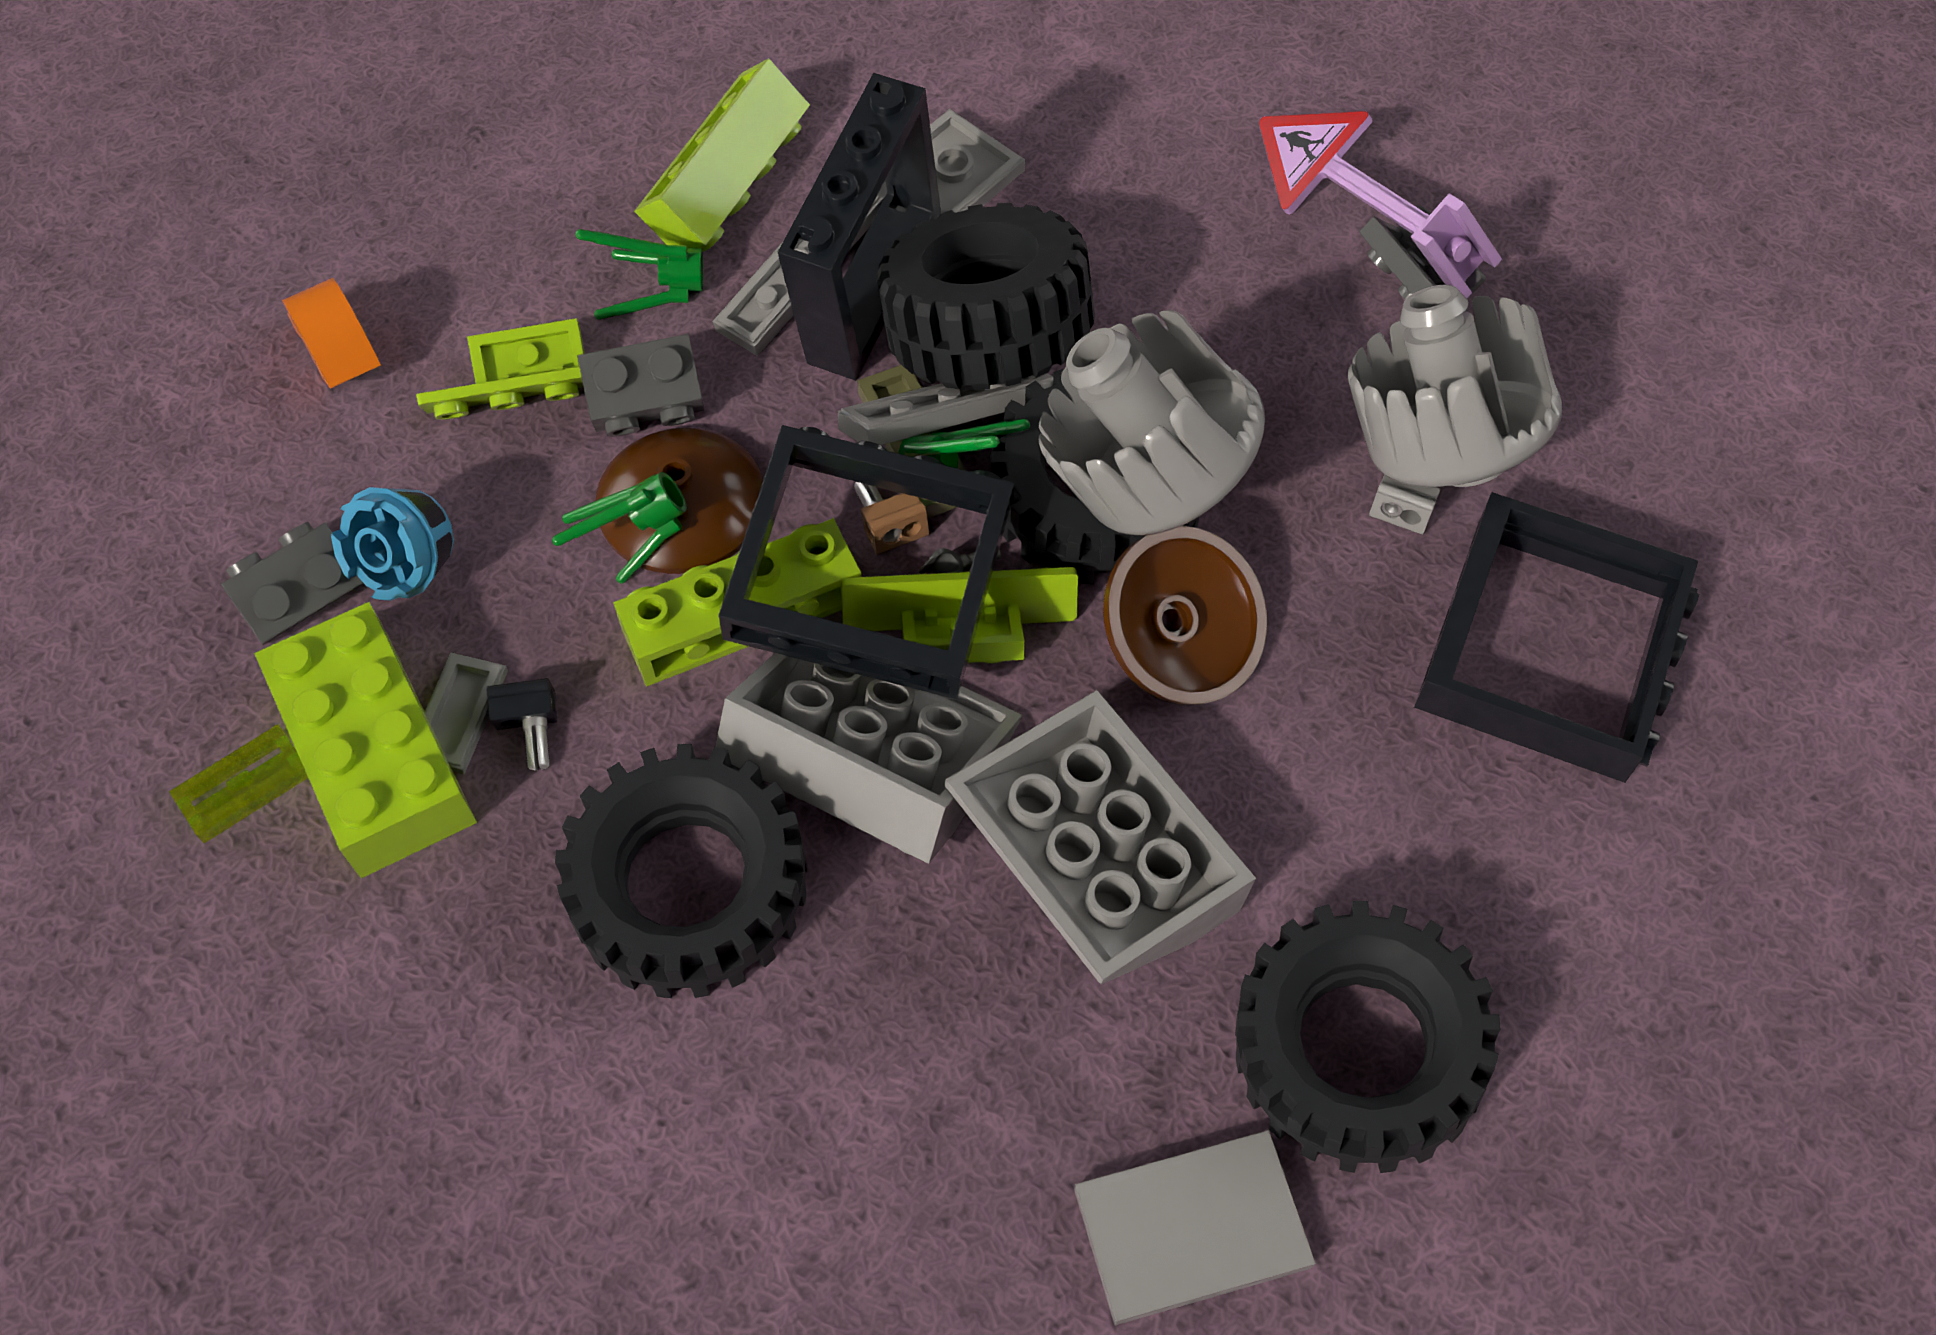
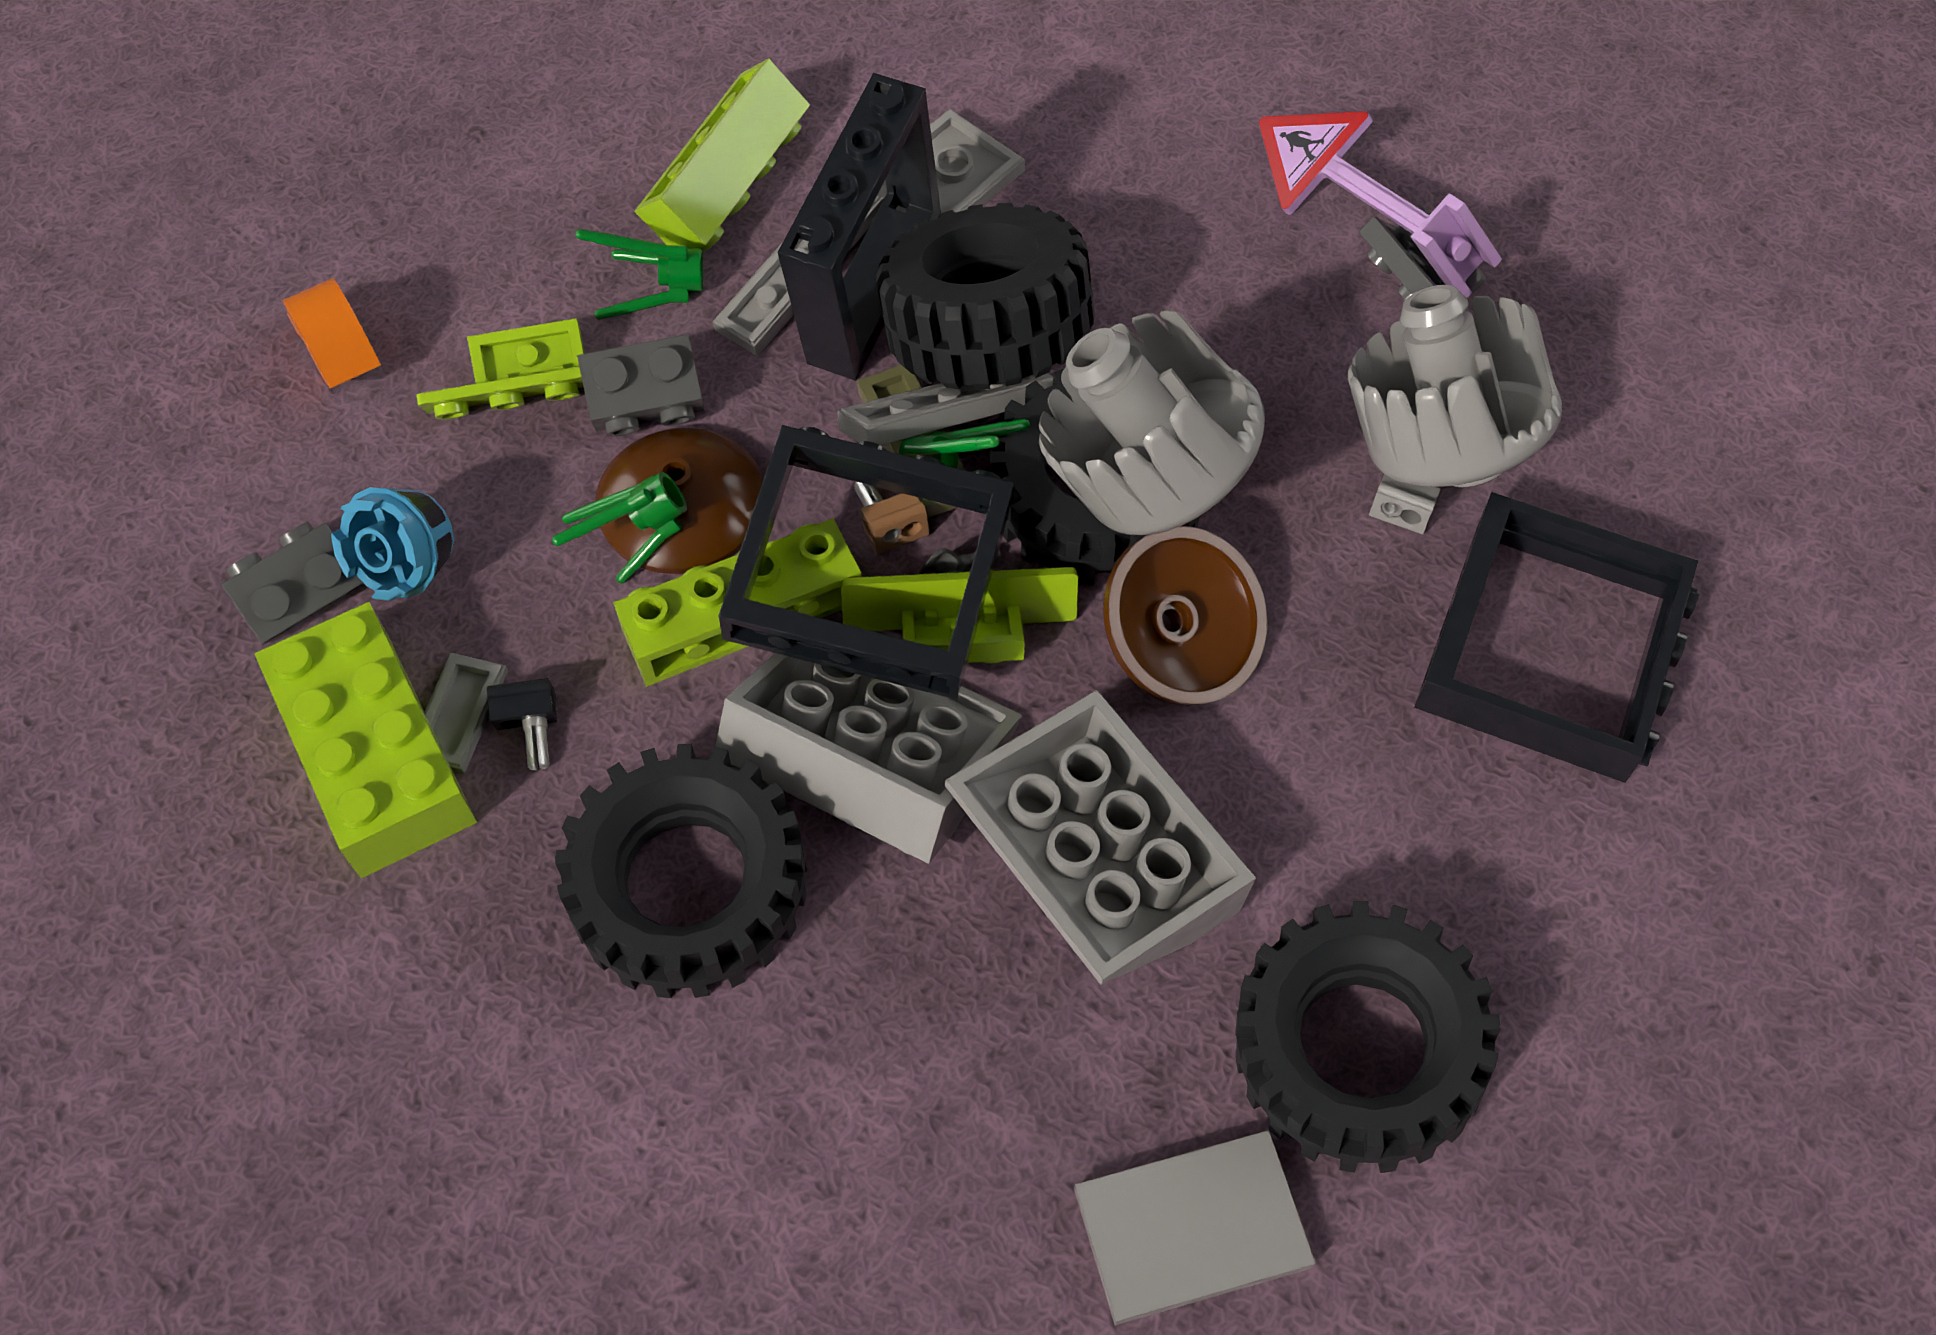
clear neon green tile [169,724,308,844] -> none

